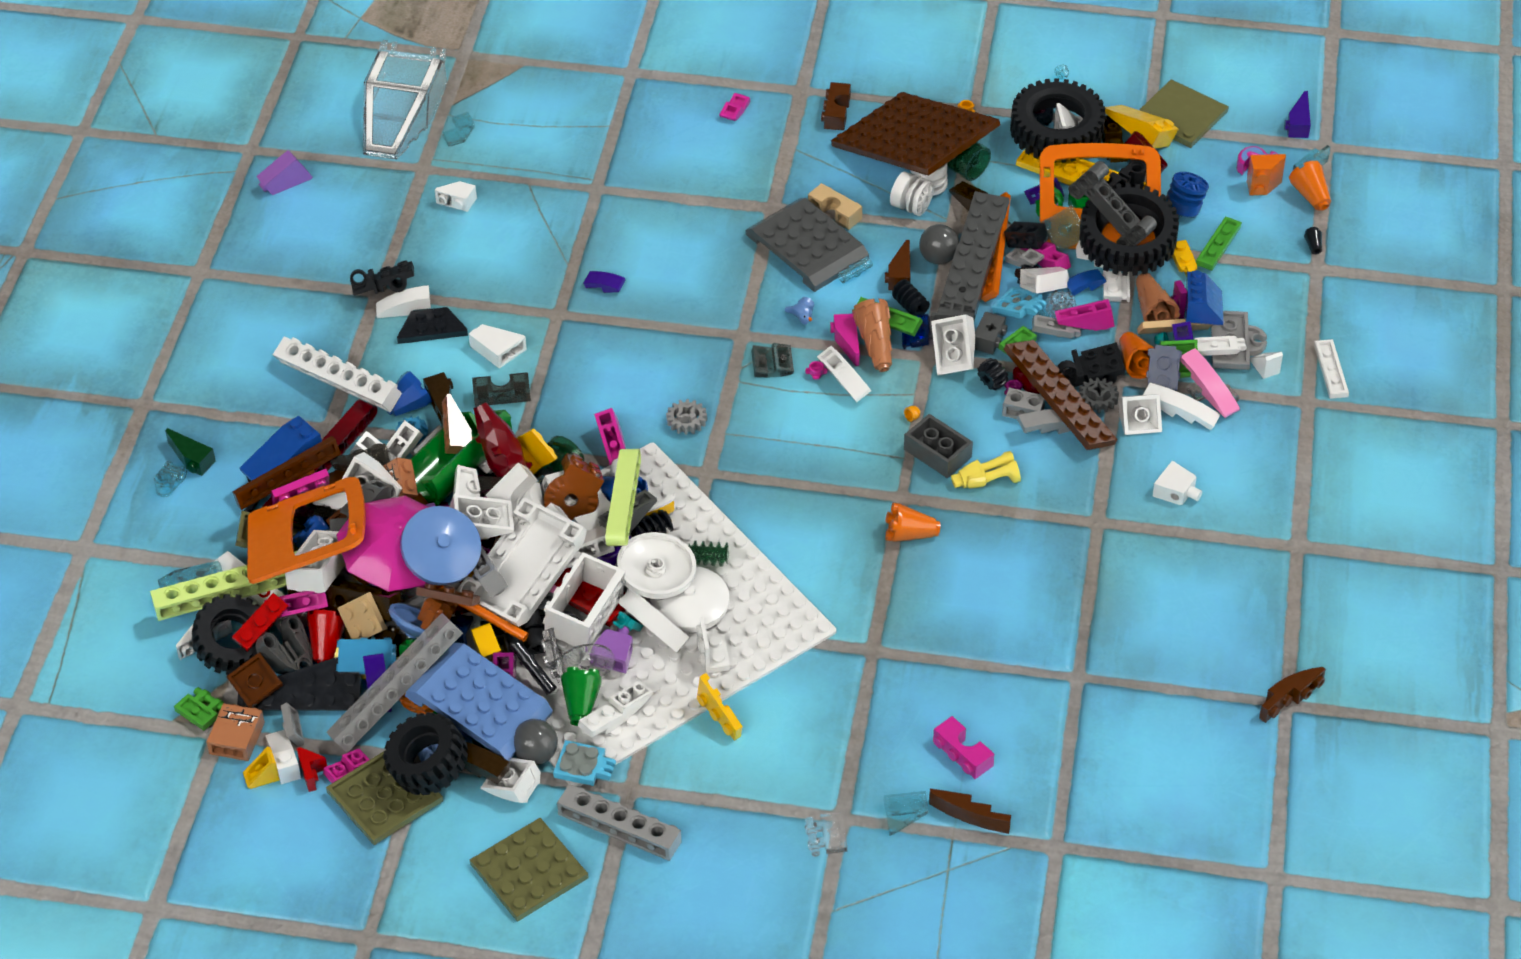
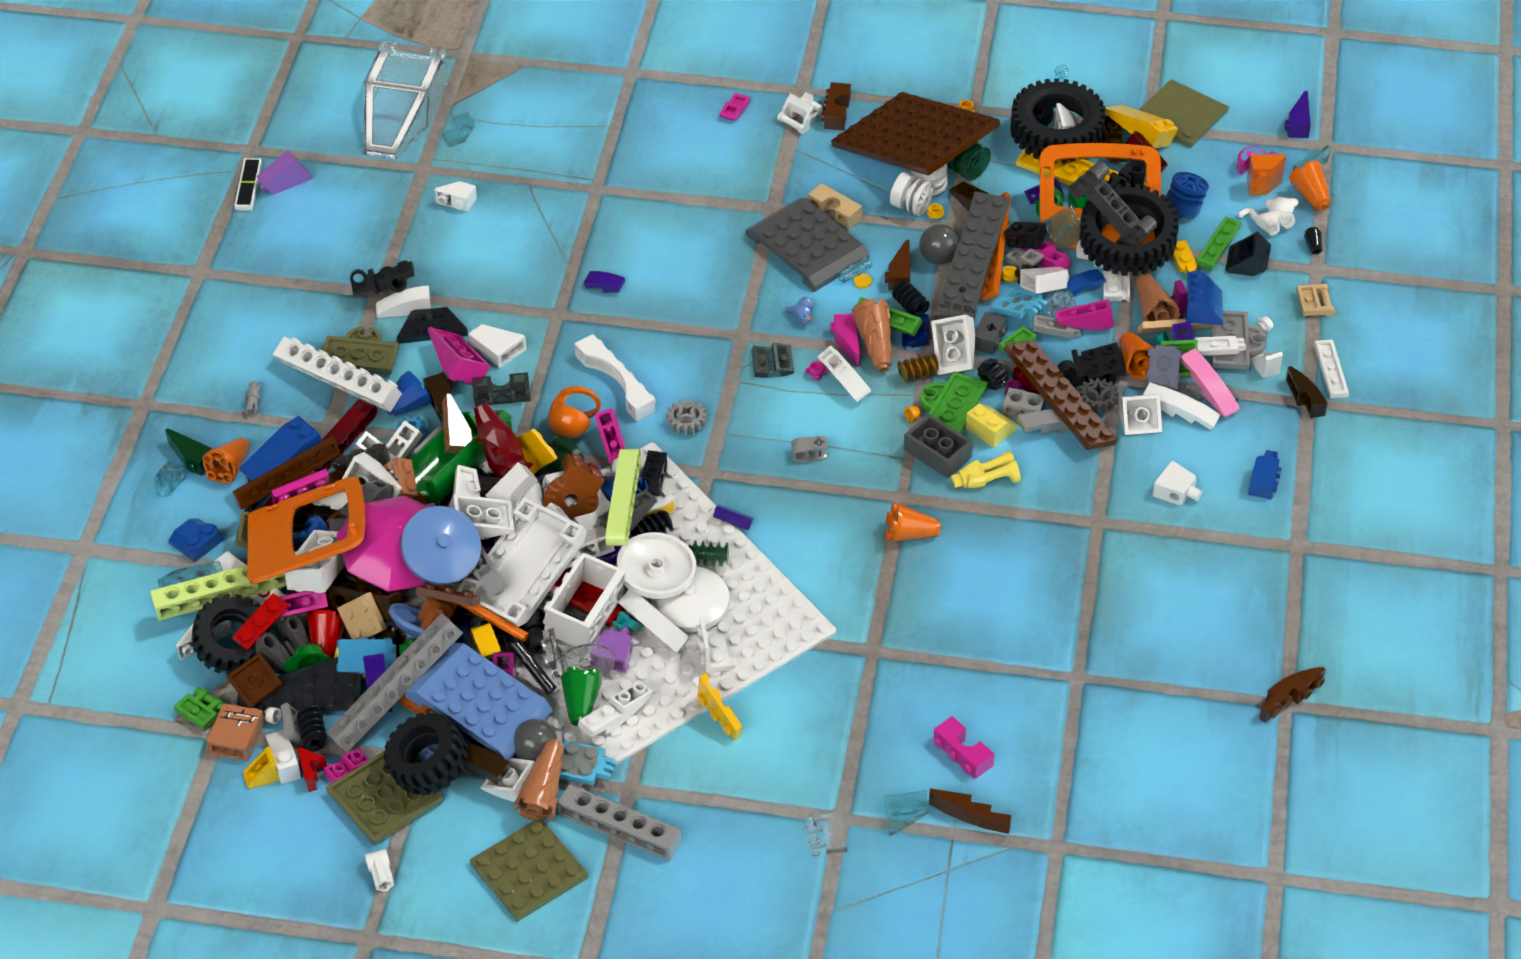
none -> blue slope [168,518,224,562]
none -> orange cone [203,438,250,483]
none -> black tile [234,158,262,211]
none -> light grey pin [245,381,261,417]
none -> white hinge [264,707,281,724]
none -> green piece [283,644,330,672]
none -> black piece [296,705,328,751]
none -> olive plate [322,326,400,374]
none -> white piece [365,848,394,892]
none -> dark pink slope [428,327,490,385]
none -> nougat cone [513,739,564,822]
none -> orange piece [548,386,601,439]
none -> white arch [574,334,656,421]
none -> black brick [641,450,668,496]
none -> dark purple slope [713,504,754,530]
none -> white piece [777,92,823,134]
none -> light grey piece [791,436,828,463]
none -> yellow piece [854,274,872,289]
none -> pearl gold piece [897,353,938,383]
none -> bright green plate [920,371,988,434]
none -> yellow plate [927,203,944,219]
none -> light yellow slope [966,403,1019,448]
none -> yellow plate [1001,266,1018,282]
none -> black slope [1225,231,1271,276]
none -> white animal [1238,197,1298,236]
none -> blue hinge [1248,450,1282,500]
none -> white plate [1256,316,1273,333]
none -> dark brown slope [1285,366,1328,418]
none -> tan plate [1296,284,1336,317]

